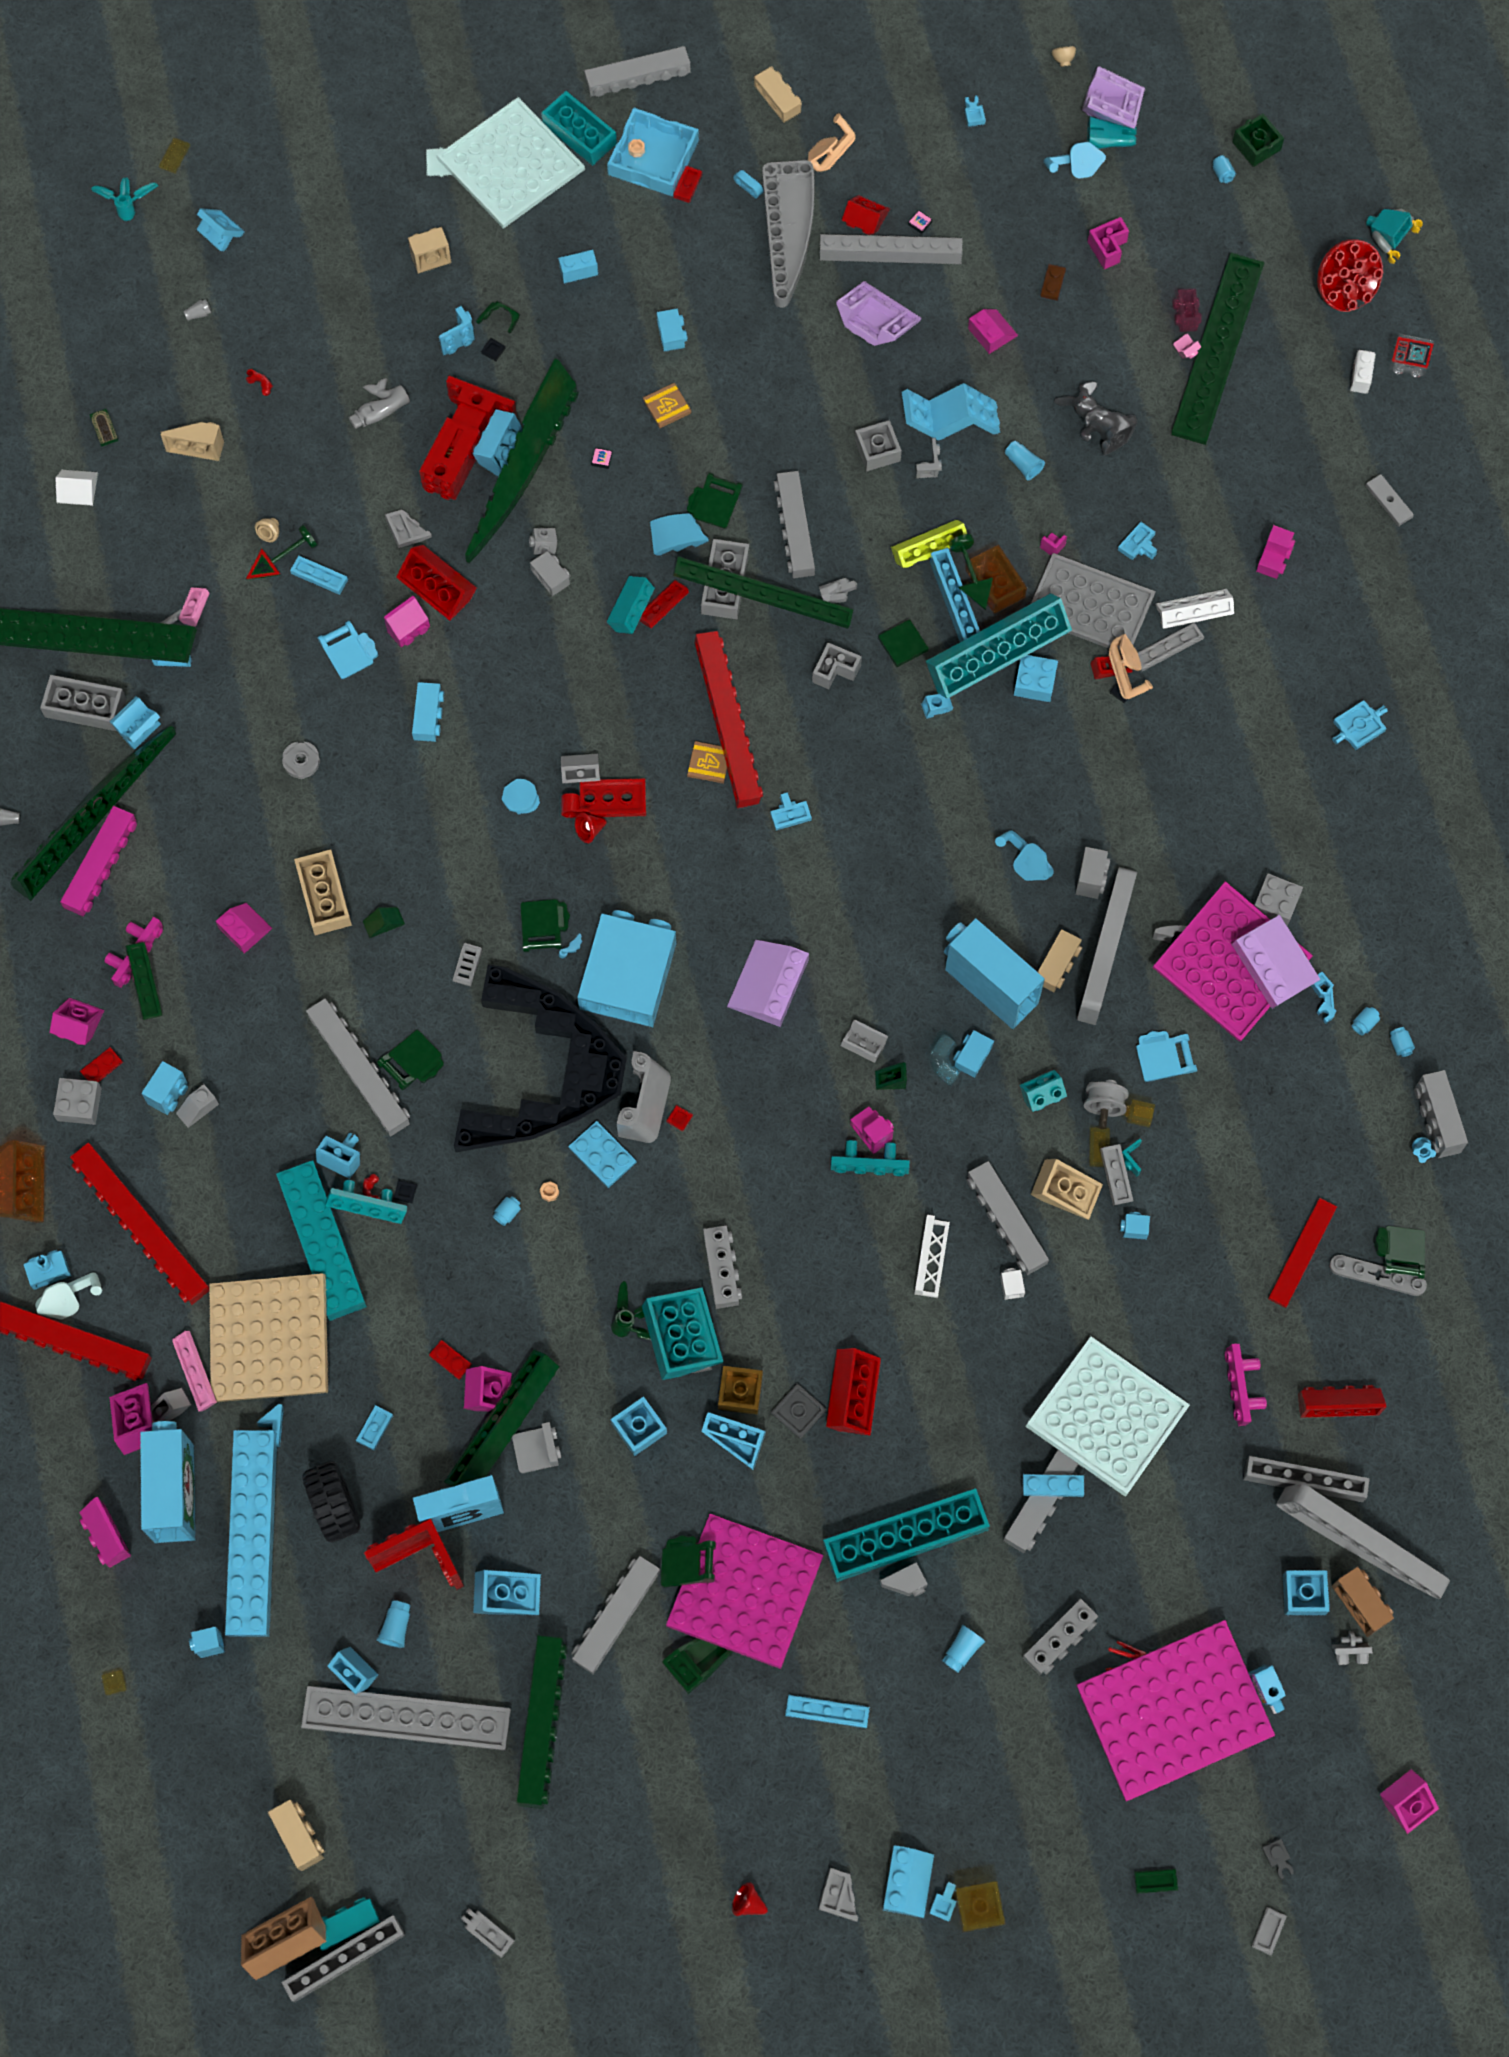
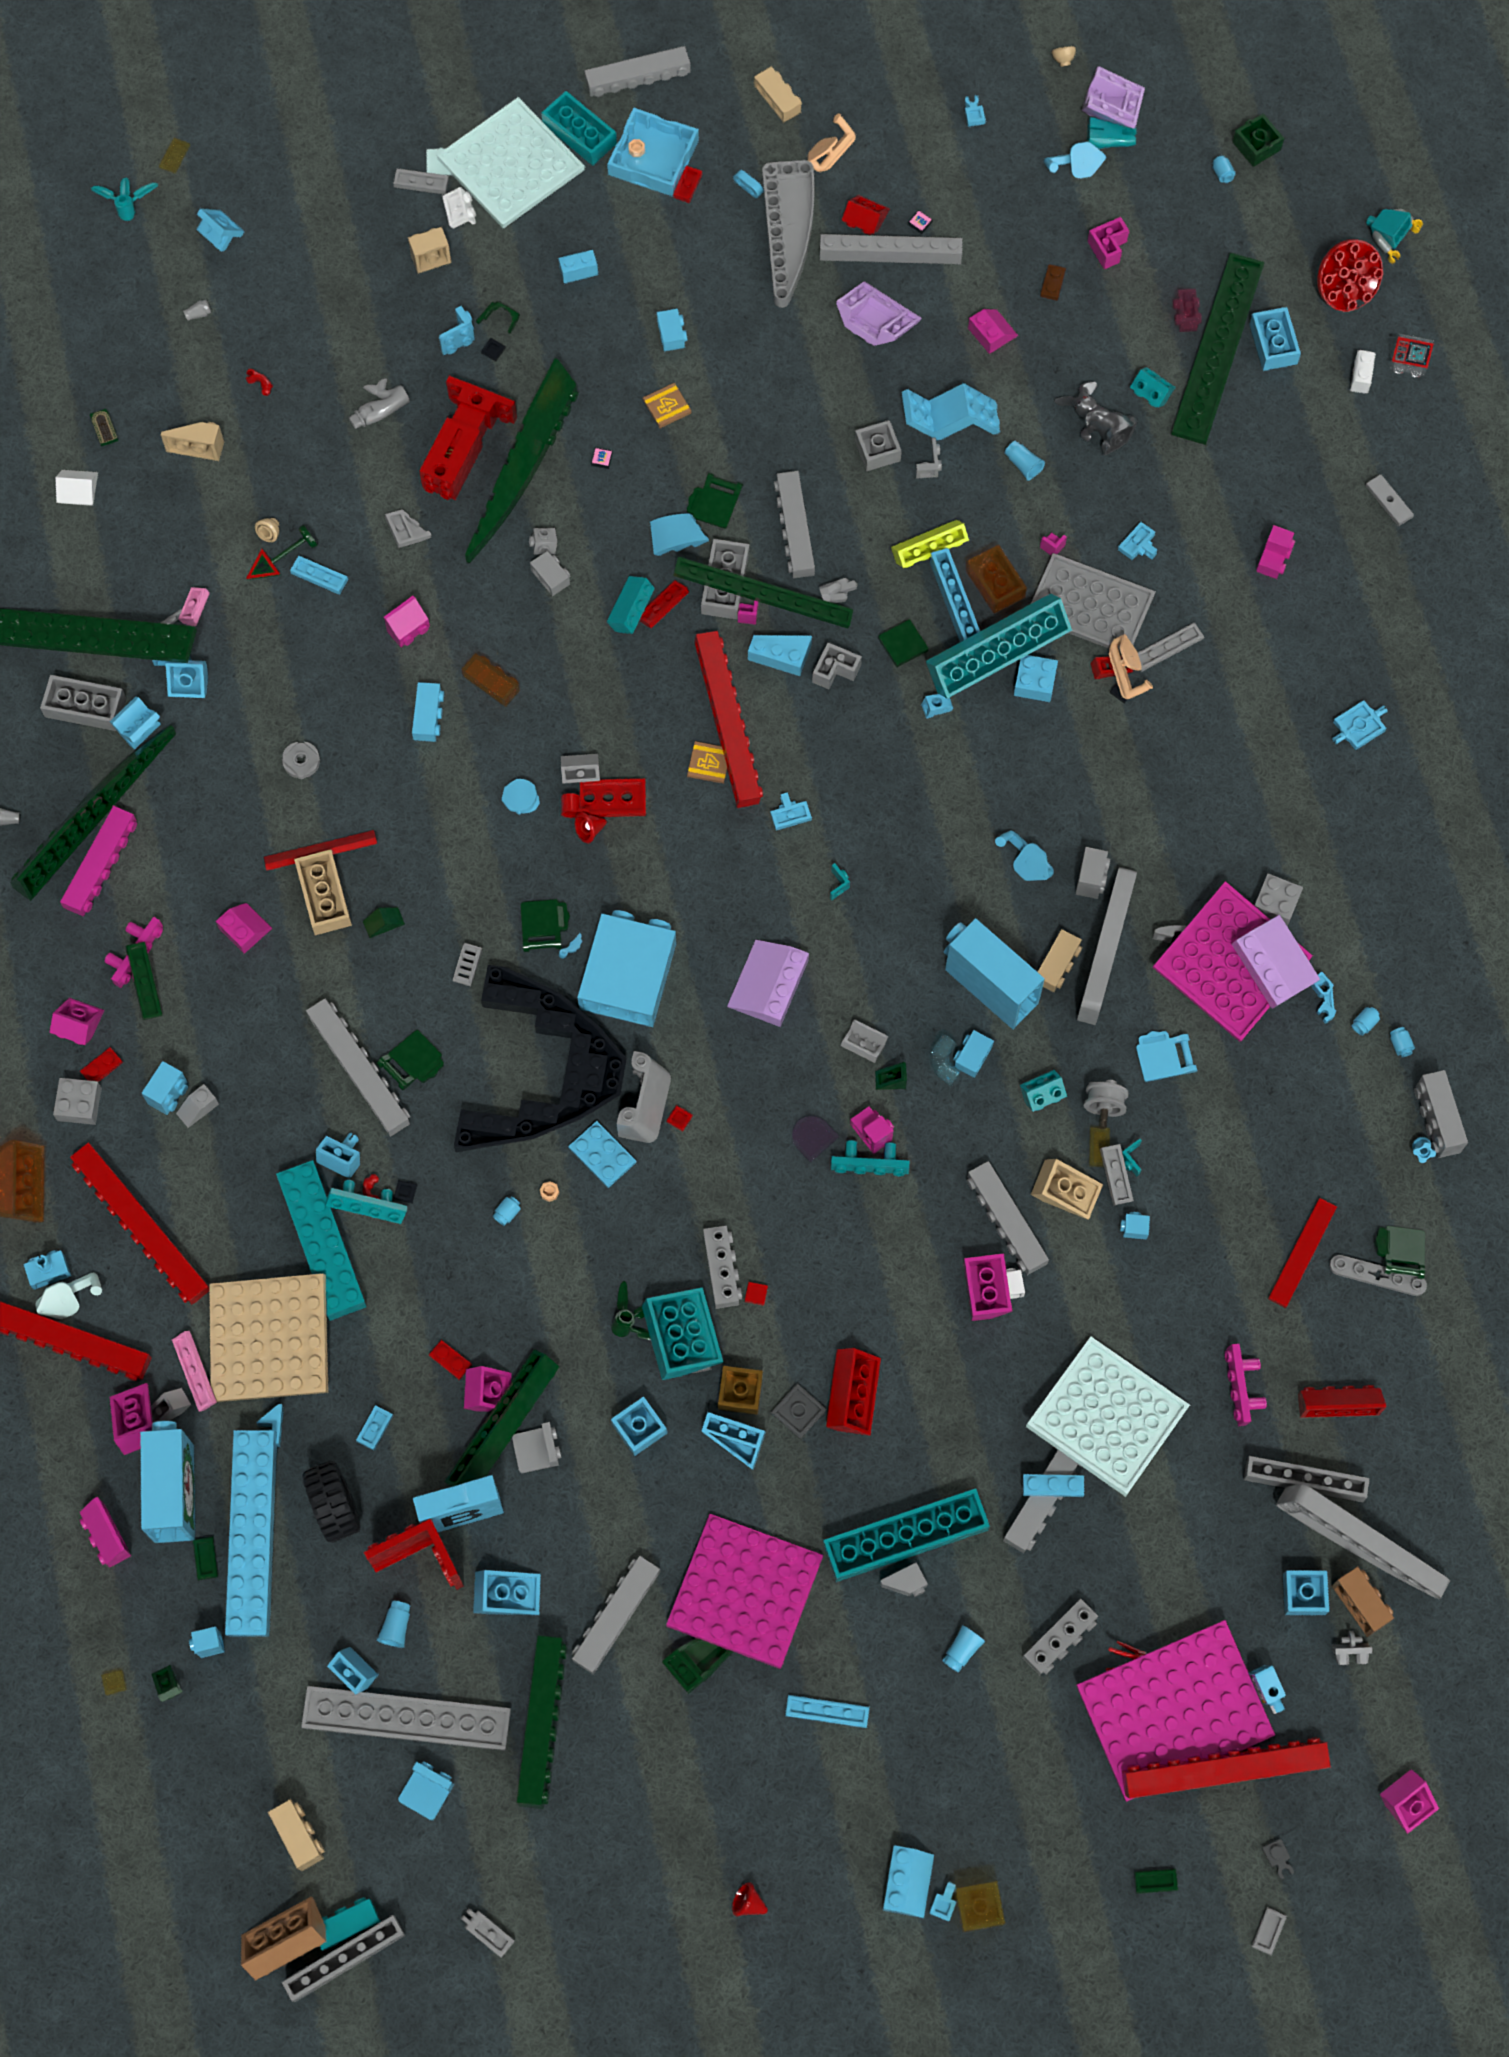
medium azure piece [317,620,378,679] -> none
red slope [396,545,477,621] -> none
medium azure slope [473,409,523,476] -> none
dark green piece [661,1535,716,1587] -> none
light grey wing [818,1868,858,1921] -> none
white fence [914,1215,950,1298] -> none
dark green piece [949,534,993,610] -> none
clear yellow brick [1124,1099,1155,1127] -> none
white fence [1156,589,1234,629] -> none
bright pink bracket [1173,334,1201,359] -> none
none -> dark green slope [151,1665,182,1702]
none -> medium azure brick [166,660,208,698]
none -> dark green tile [193,1537,218,1581]
none -> red tile [264,830,377,870]
none -> light grey plate [393,169,449,194]
none -> medium azure bracket [399,1761,454,1820]
none -> white bracket [442,187,476,228]
none -> clear orange brick [462,653,520,707]
none -> dark pink panel [738,601,758,625]
none -> red tile [745,1282,768,1306]
none -> medium azure wedge [748,635,812,676]
none -> clear purple tile [792,1116,839,1163]
none -> teal bracket [830,863,850,901]
none -> dark pink slope [963,1254,1012,1321]
none -> red brick [1122,1738,1331,1799]
none -> teal brick [1130,367,1175,408]
none -> medium azure brick [1249,307,1301,371]

